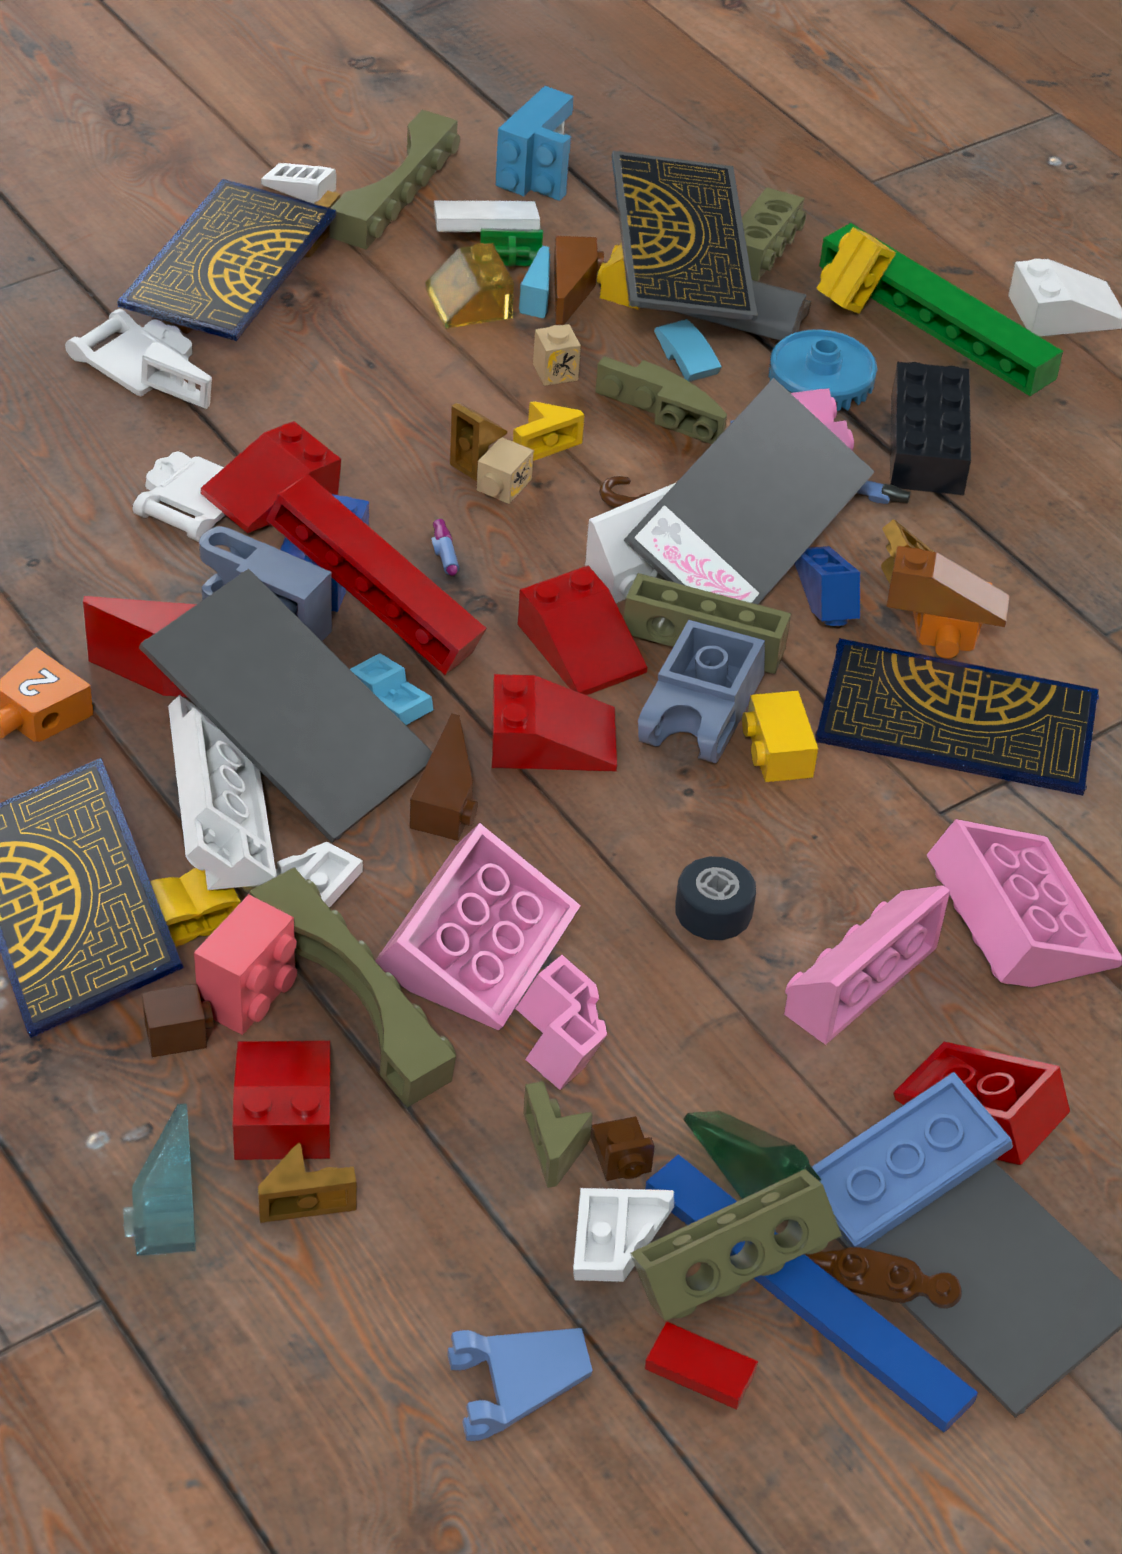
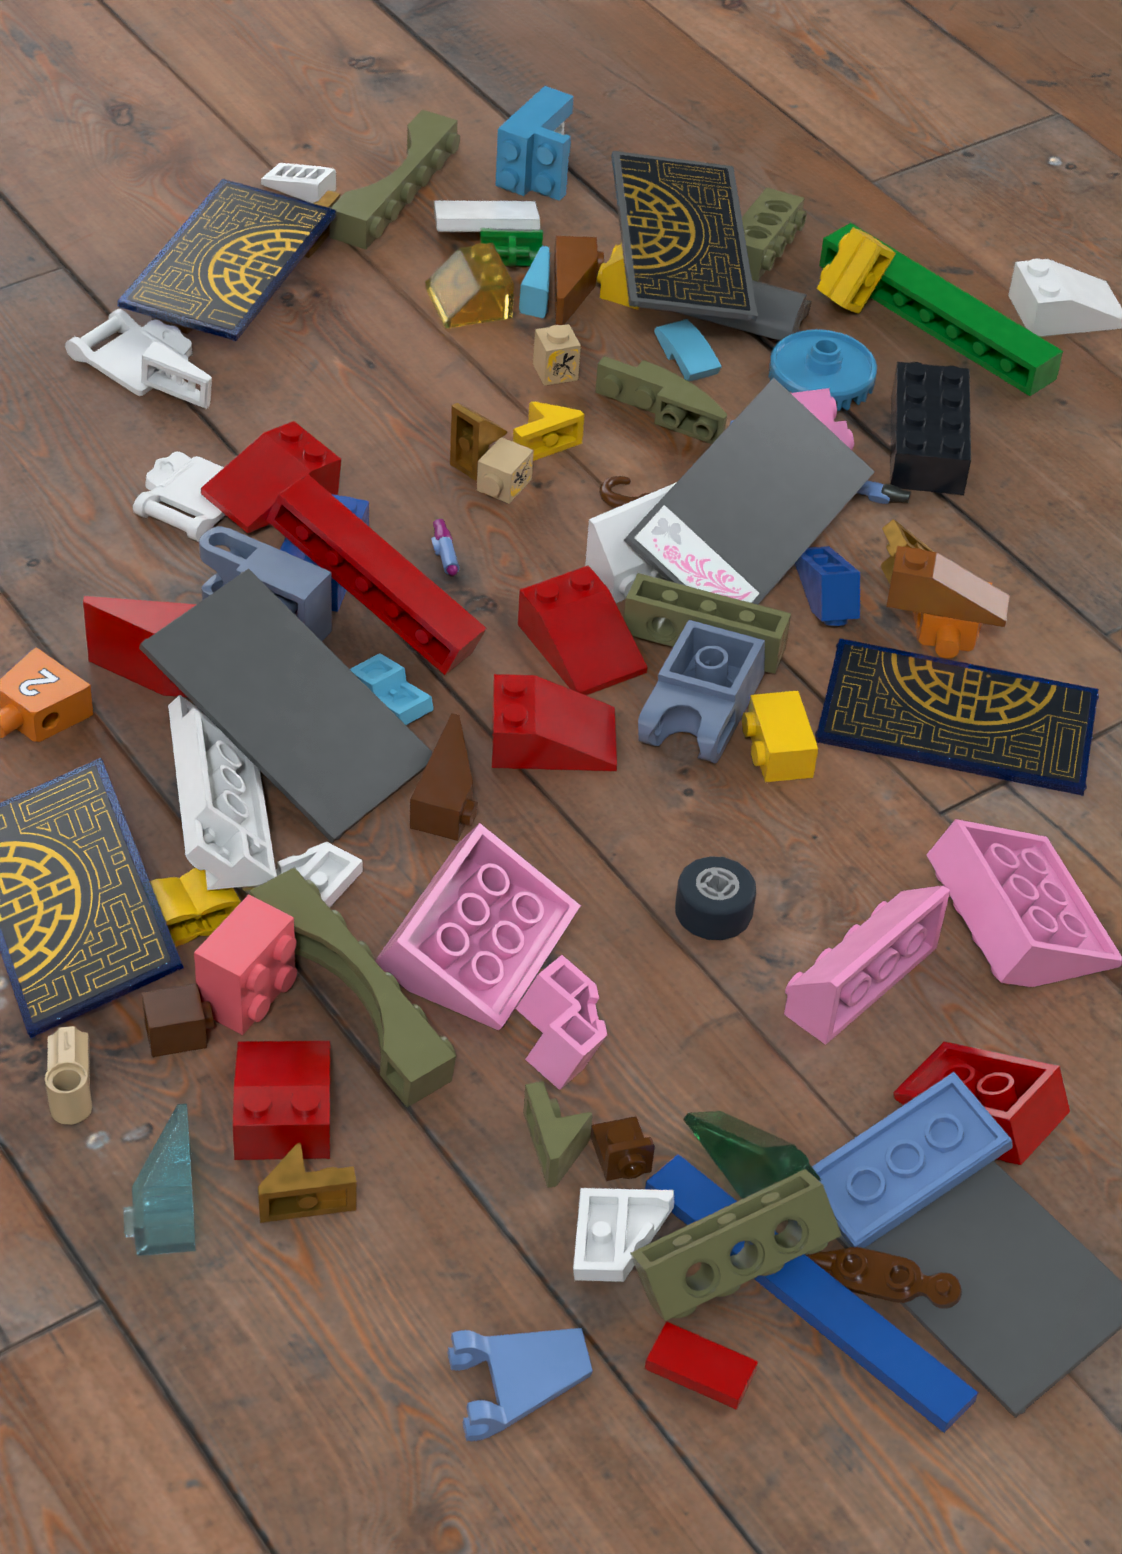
none -> tan piece [45,1026,92,1125]

